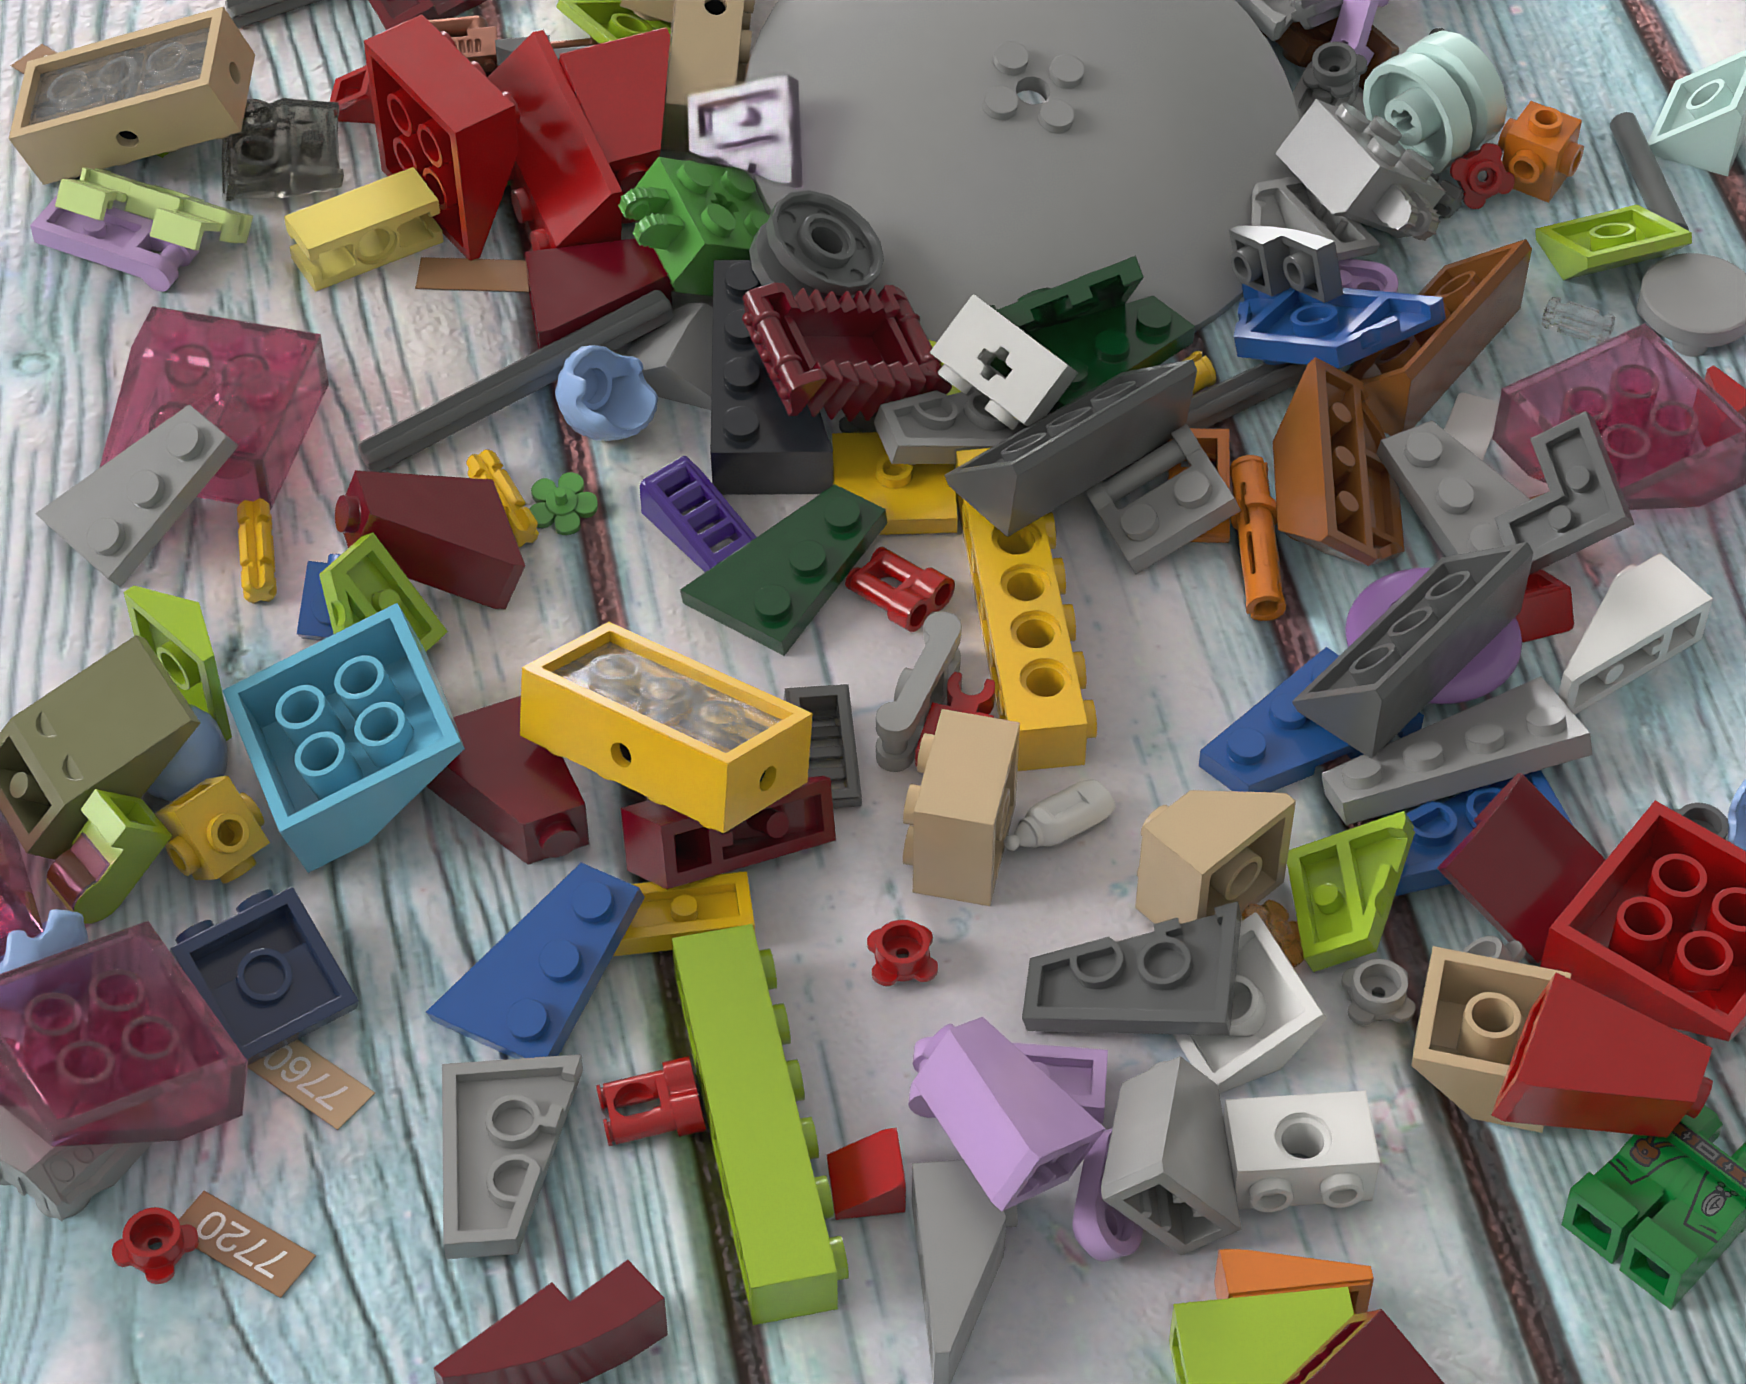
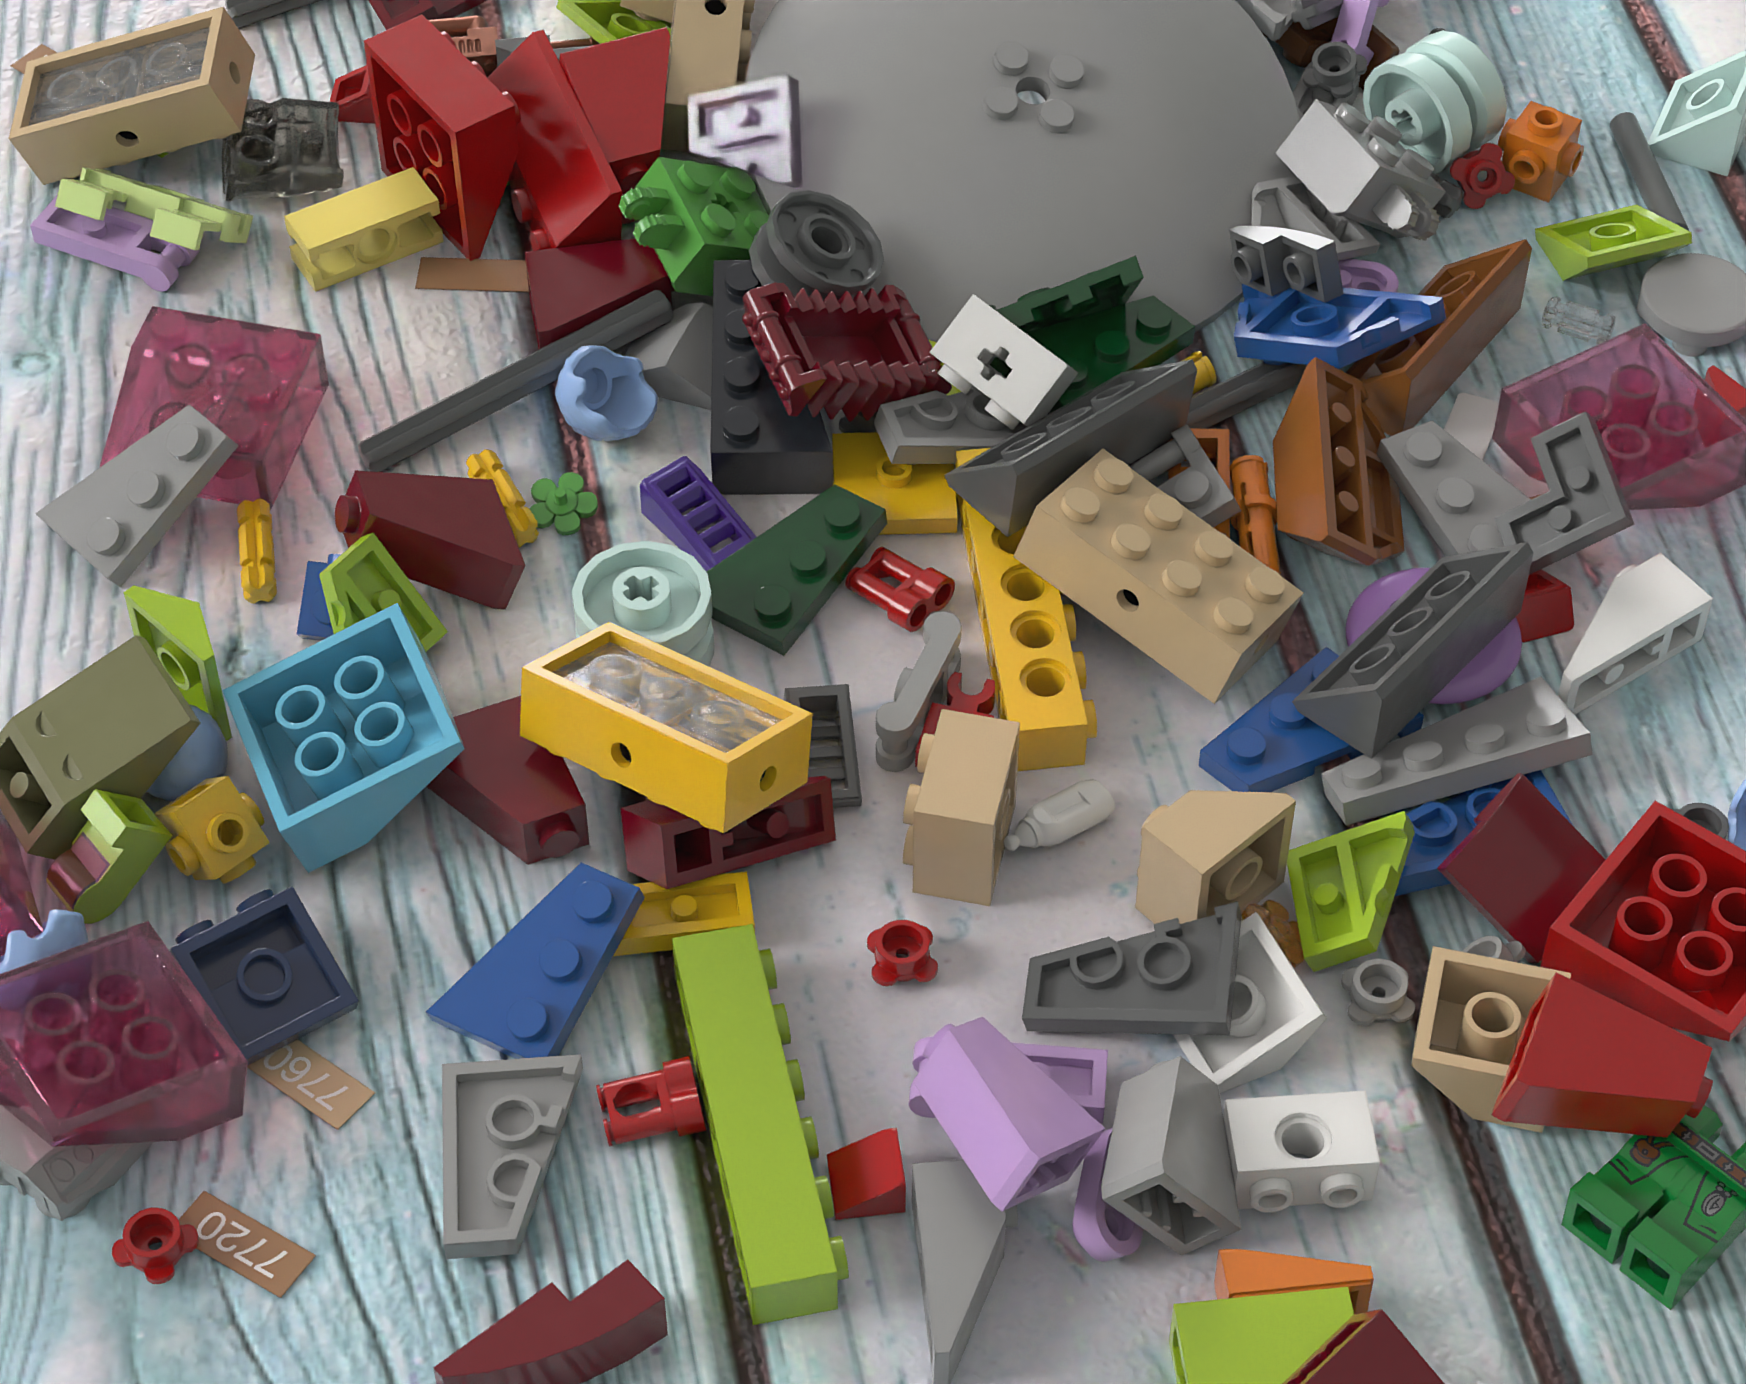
none -> light aqua wheel [572,541,714,667]
none -> tan brick [1013,449,1304,704]

